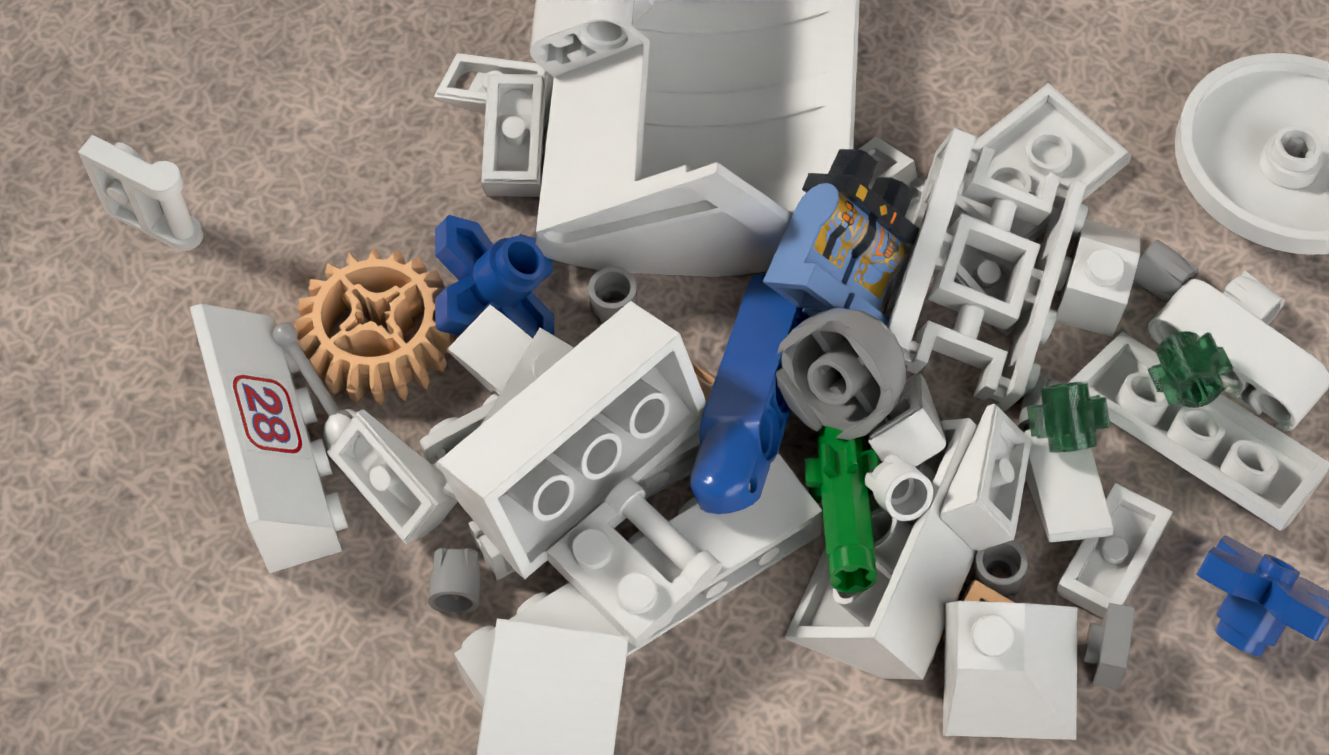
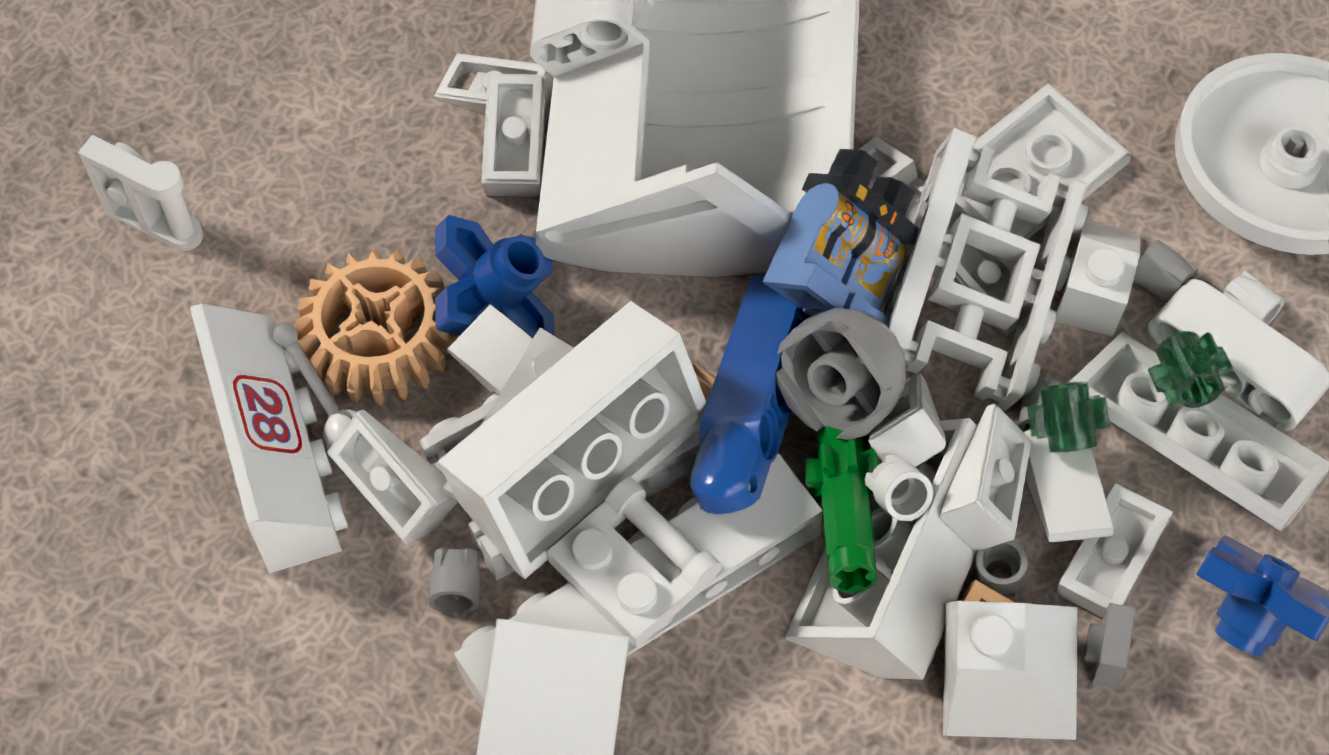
light grey hose [588,267,638,325] -> none

